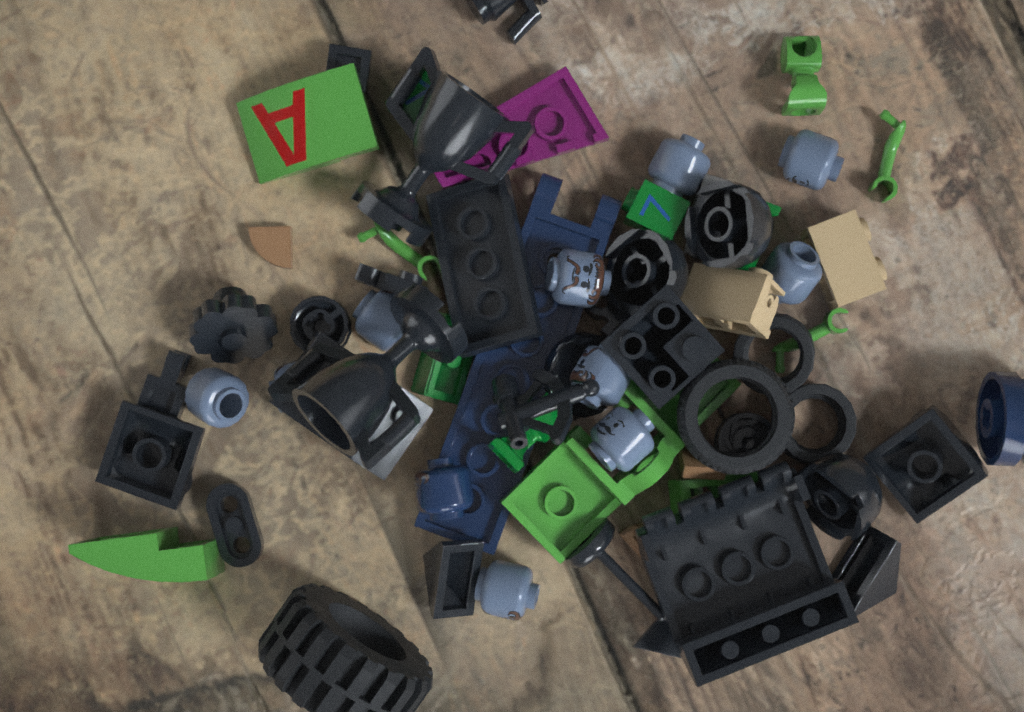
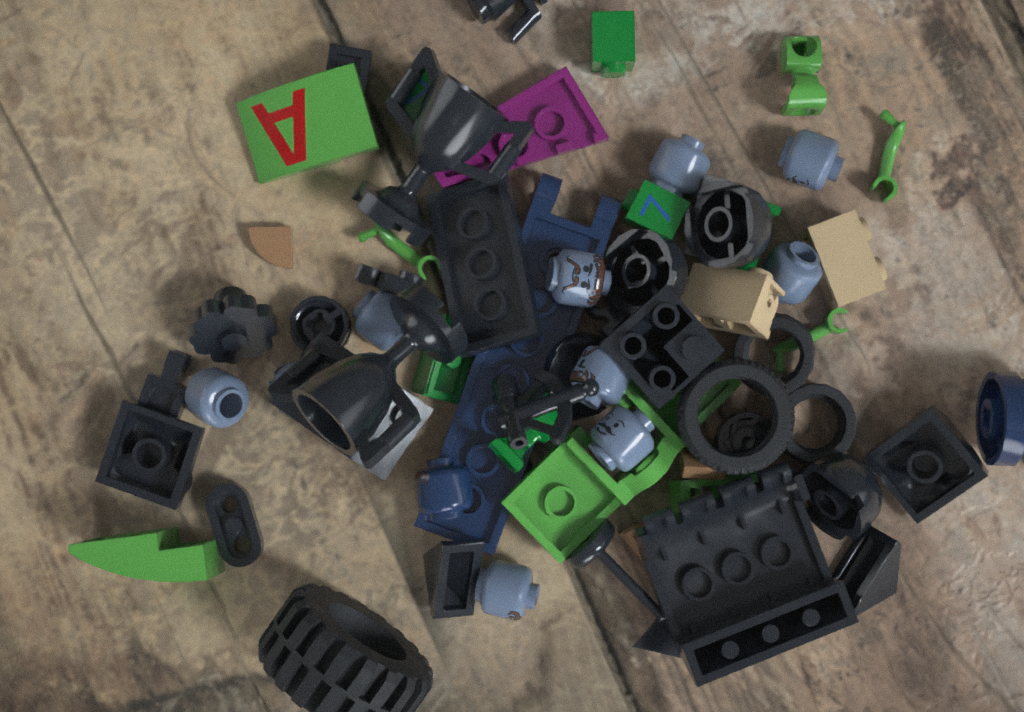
none -> green brick [590,11,636,78]

